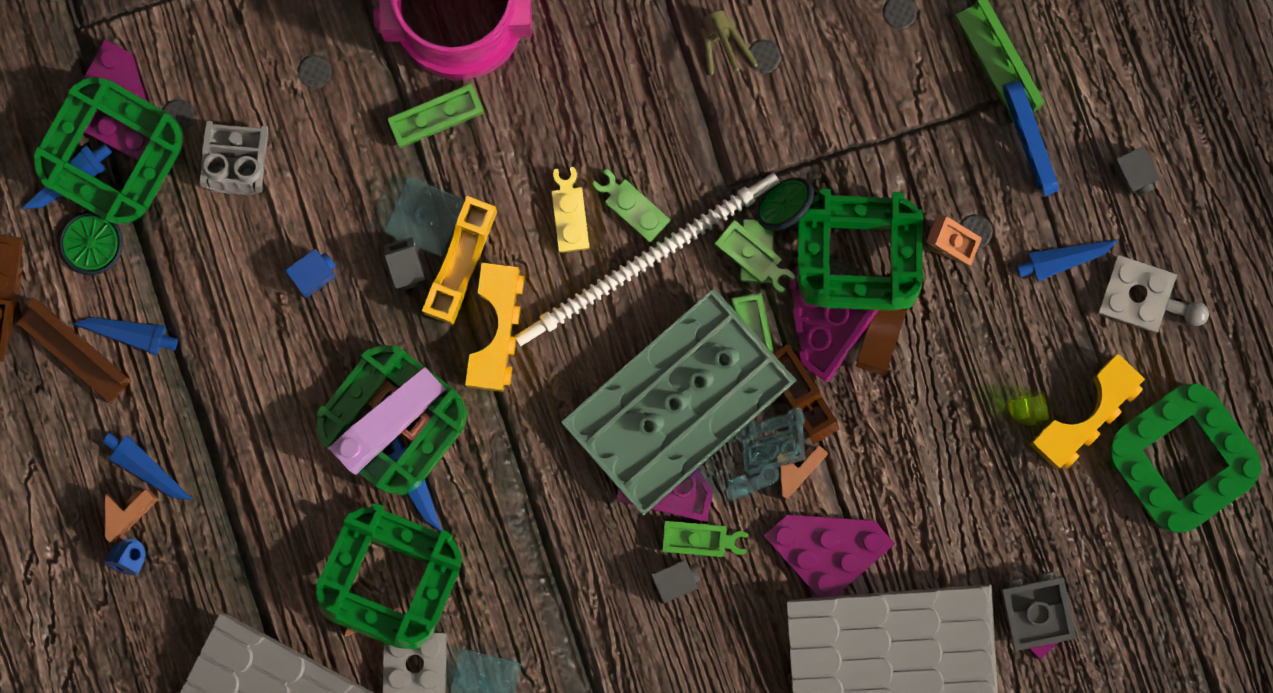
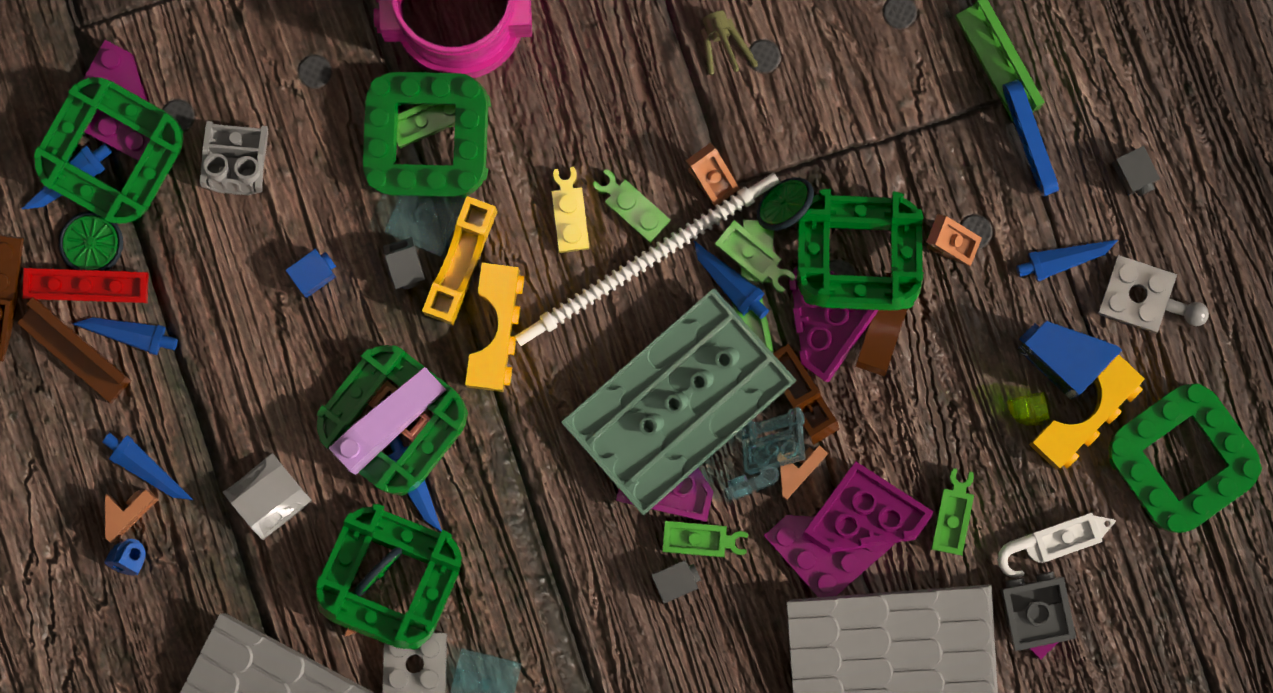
none -> red plate [22,268,149,303]
none -> light grey slope [223,453,312,540]
none -> black wheel [353,547,402,596]
none -> green plate [363,72,491,198]
none -> nougat slope [686,143,740,206]
none -> blue bar [694,241,769,319]
none -> magenta plate [803,461,933,553]
none -> bright green plate [931,468,974,556]
none -> white plate [998,513,1116,578]
none -> blue slope [1017,321,1122,400]

